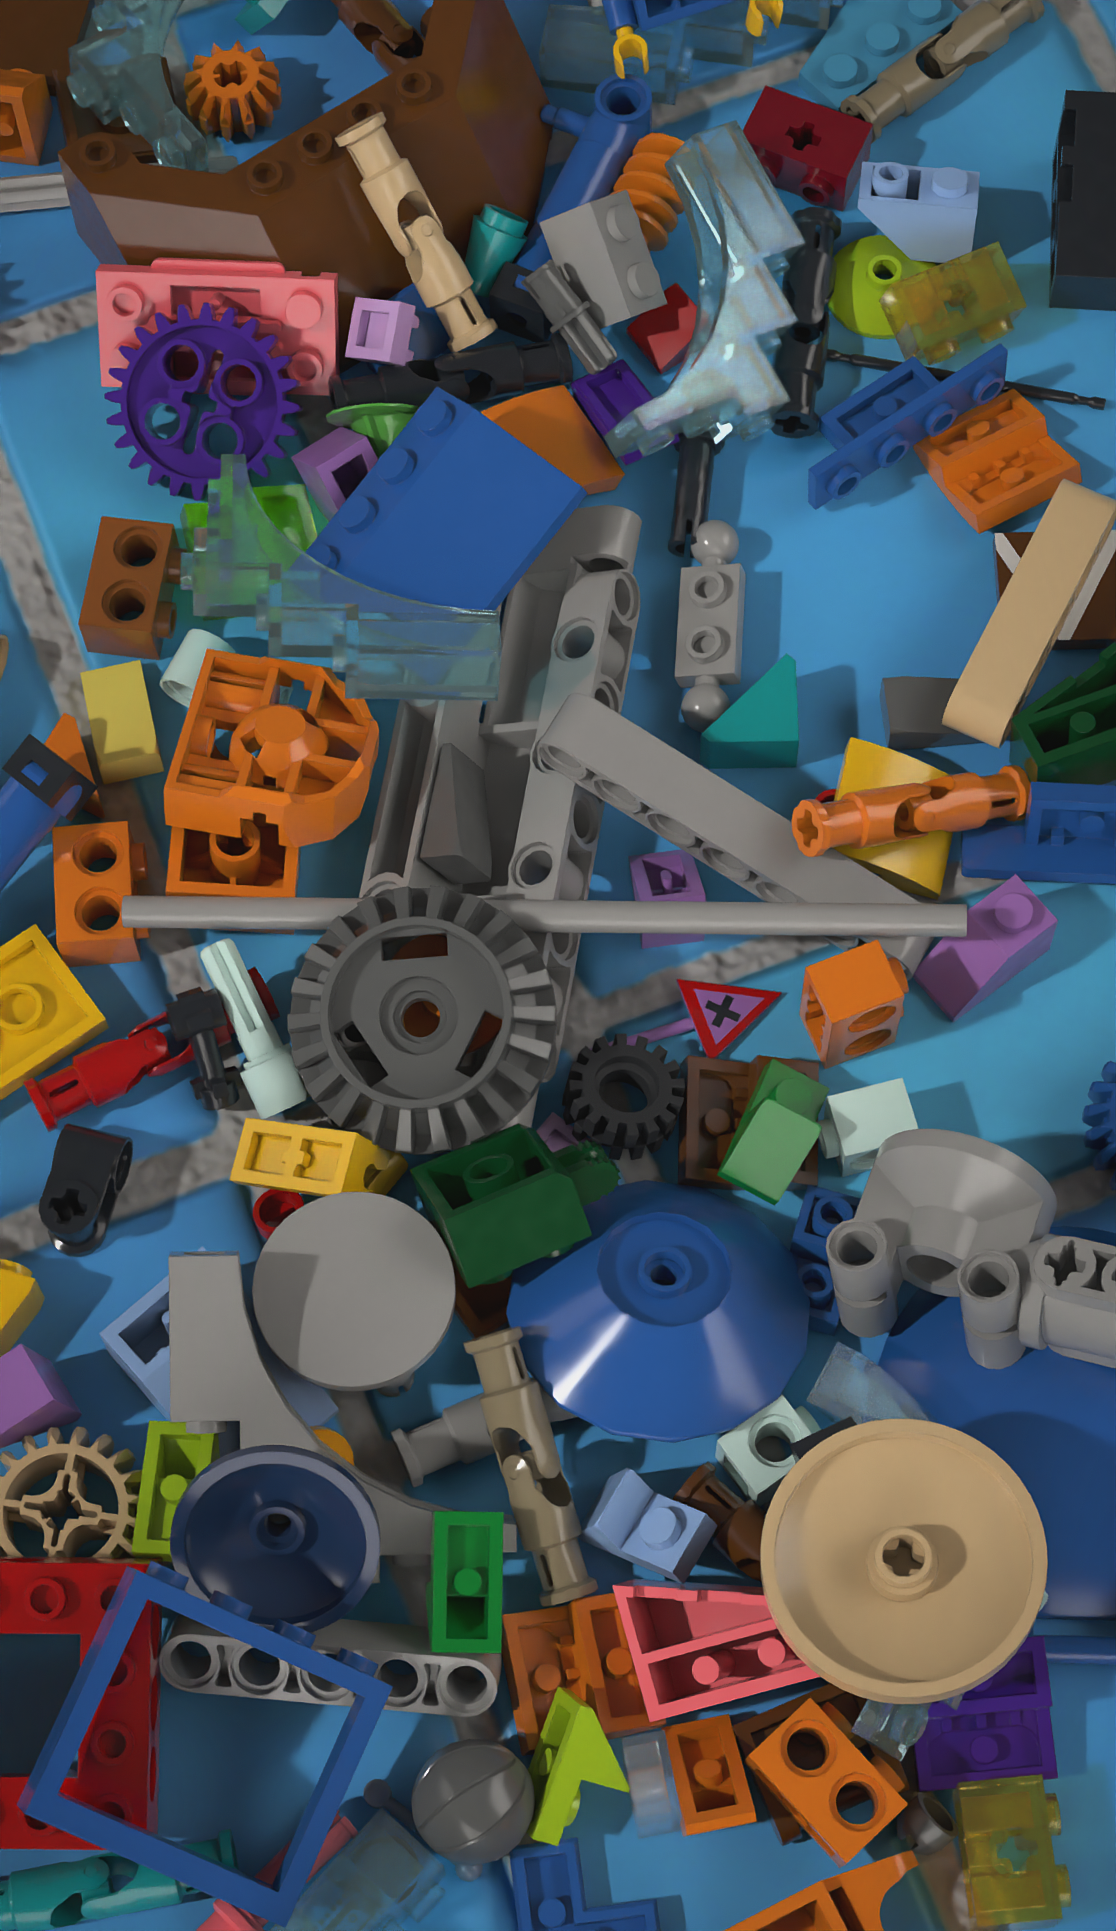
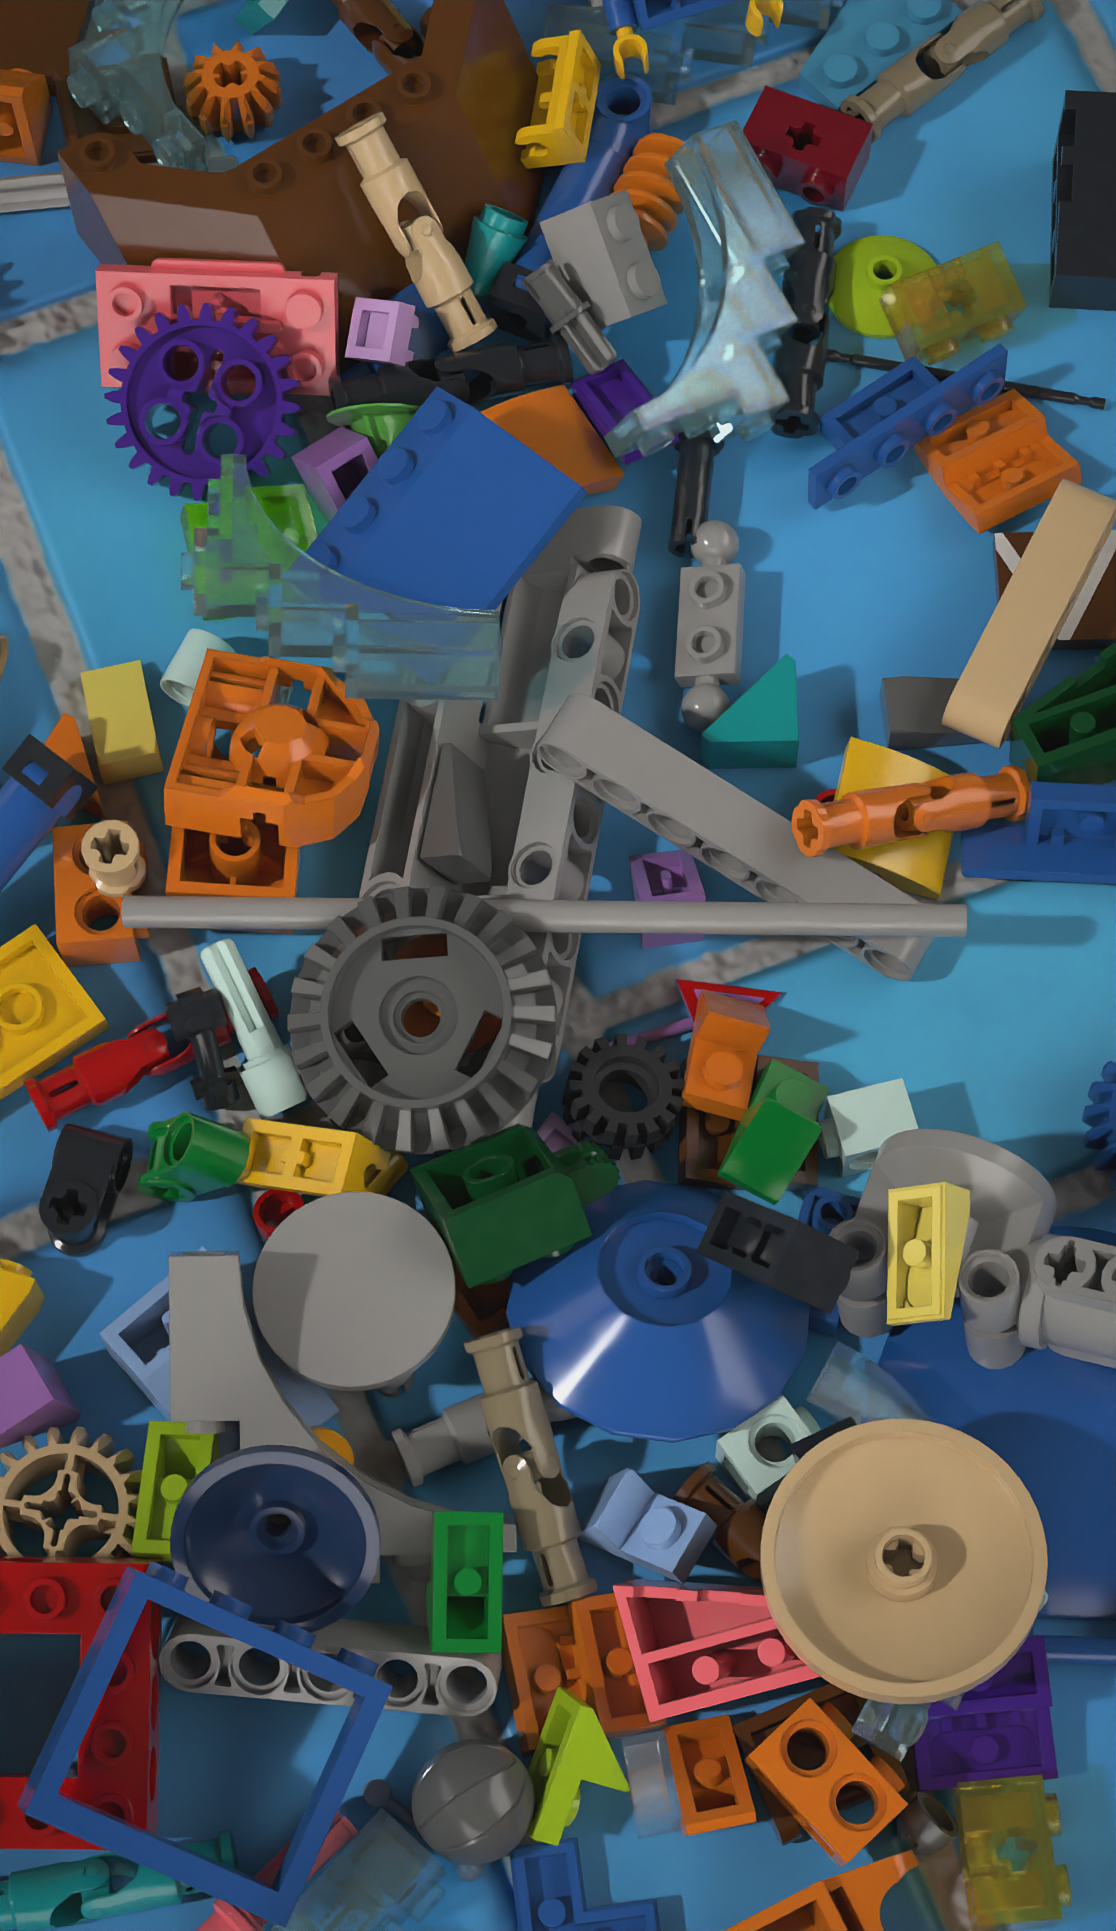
dark orange brick [78,516,188,660] -> none
red slope [626,283,710,374] -> none
orange brick [799,939,909,1069] -> none
light blue slope [858,161,980,265] -> none
medium lavender slope [913,874,1058,1023] -> none
none -> tan bush [81,820,147,898]
none -> green piece [137,1112,250,1202]
none -> yellow hinge [515,30,602,169]
none -> orange slope [680,989,771,1121]
none -> black brick [696,1191,860,1314]
none -> light yellow slope [887,1182,970,1326]

